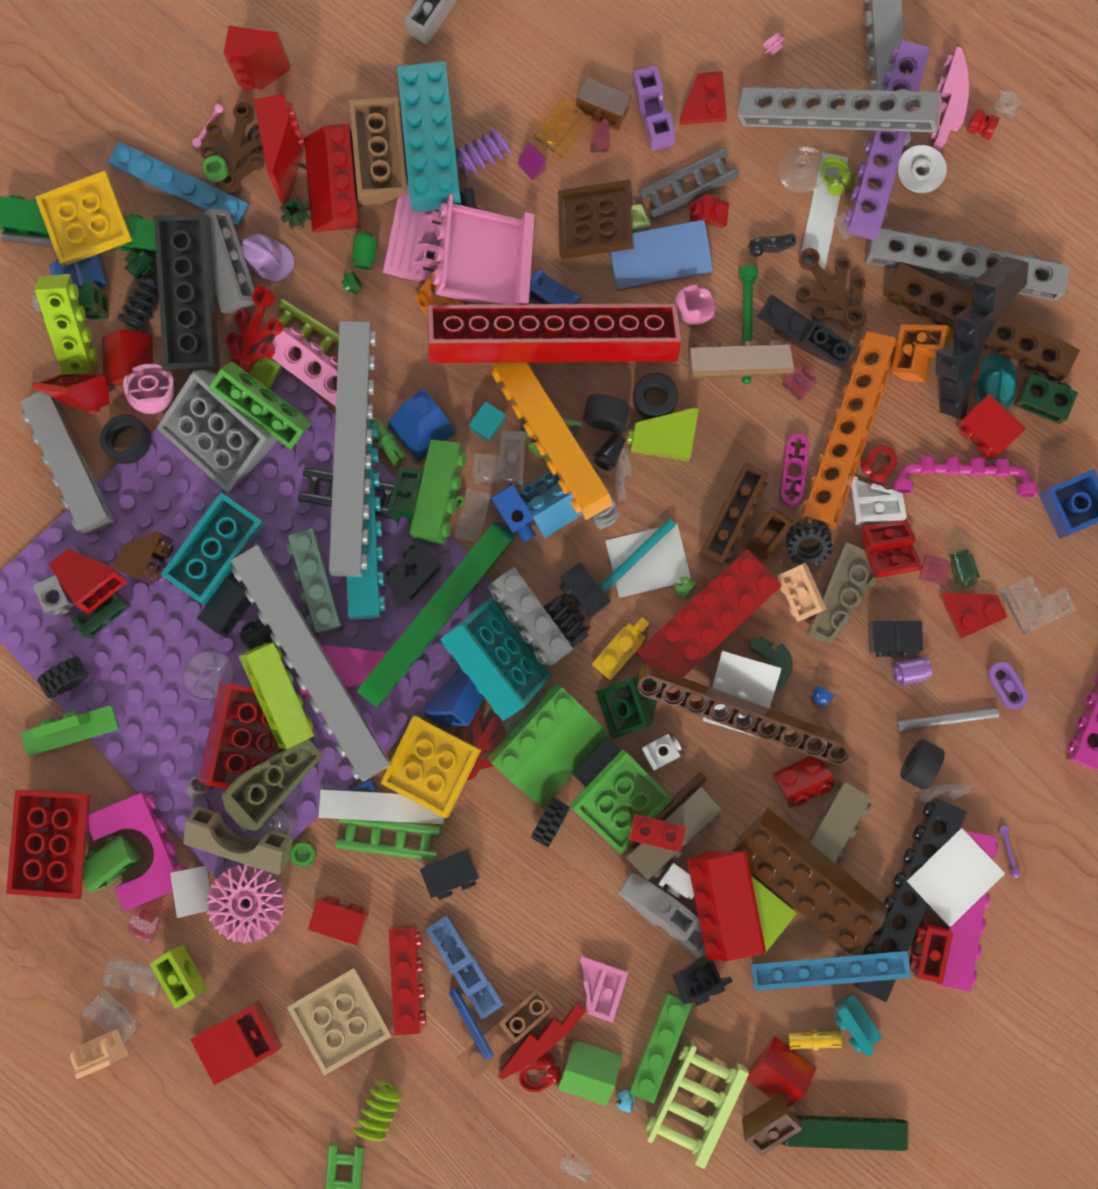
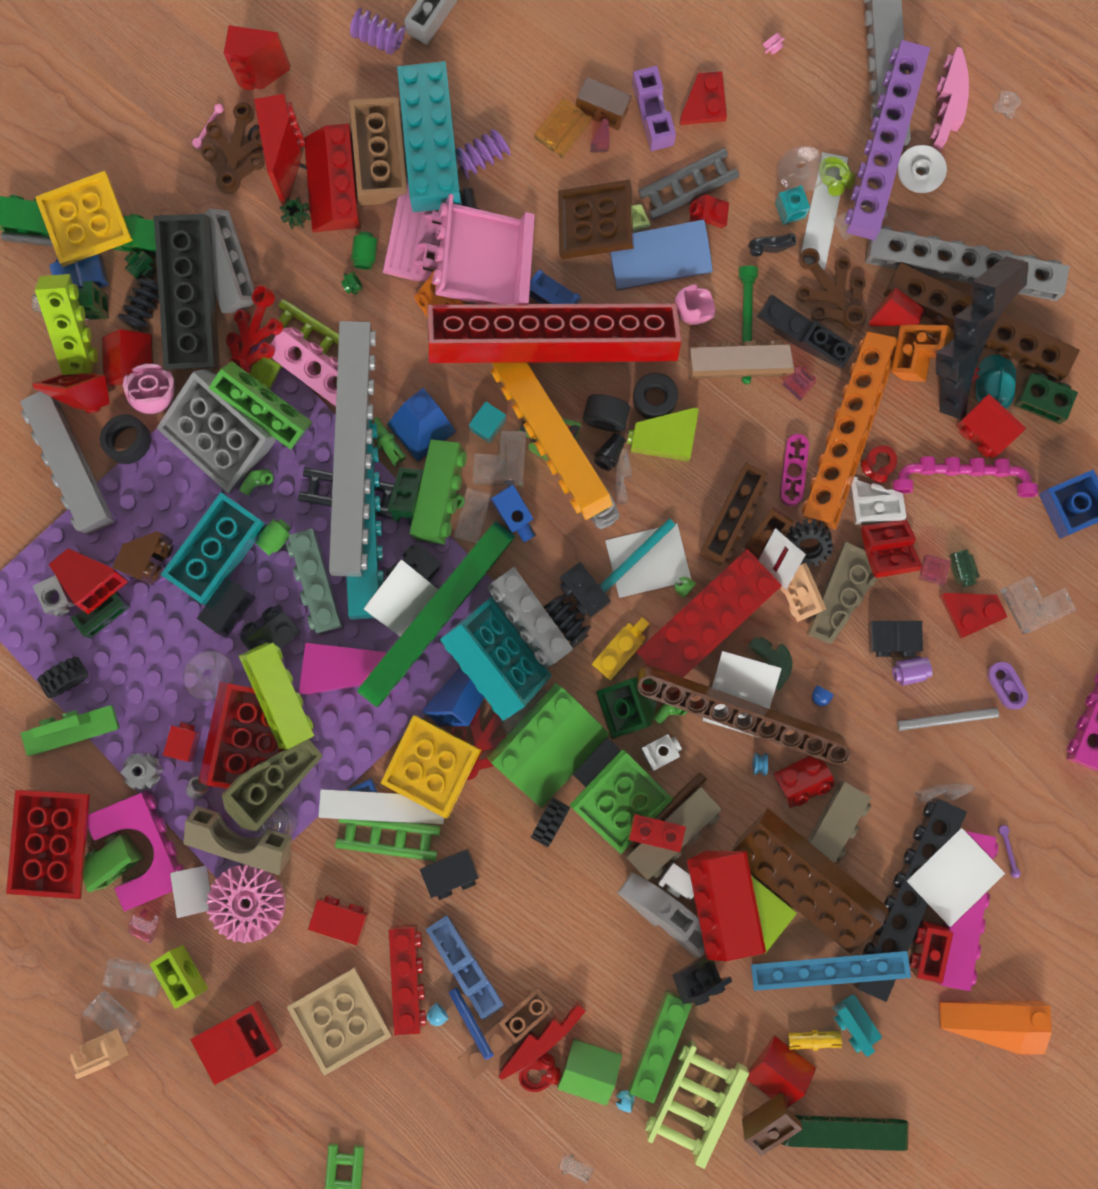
dark azure plate [108,142,250,228] -> none
bright green tile [202,155,228,182] -> none
light grey brick [231,545,392,782] -> none
lavender piece [241,234,294,281] -> none
bright green tile [290,841,317,867] -> none
lime piece [353,1080,403,1141] -> none
magenta slope [518,143,546,180] -> none
dark azure slope [518,471,582,538] -> none
bright pink wing [580,956,629,1023] -> none
light grey brick [737,86,943,132] -> none
black tyre [900,739,945,789] -> none
red wheel [966,108,1000,141] -> none
none -> light grey brick [120,752,164,790]
none -> red brick [163,722,201,762]
none -> bright green arm [238,469,274,496]
none -> bright green brick [255,519,292,556]
none -> medium lavender piece [350,7,405,55]
none -> white sticker [364,560,438,637]
none -> medium azure hinge [427,1002,449,1026]
none -> bright green arm [653,703,688,725]
none -> dark azure bush [752,753,768,776]
none -> white sticker [758,528,806,590]
none -> teal brick [775,185,811,225]
none -> red slope [869,287,924,327]
none -> orange wedge [939,1001,1052,1054]

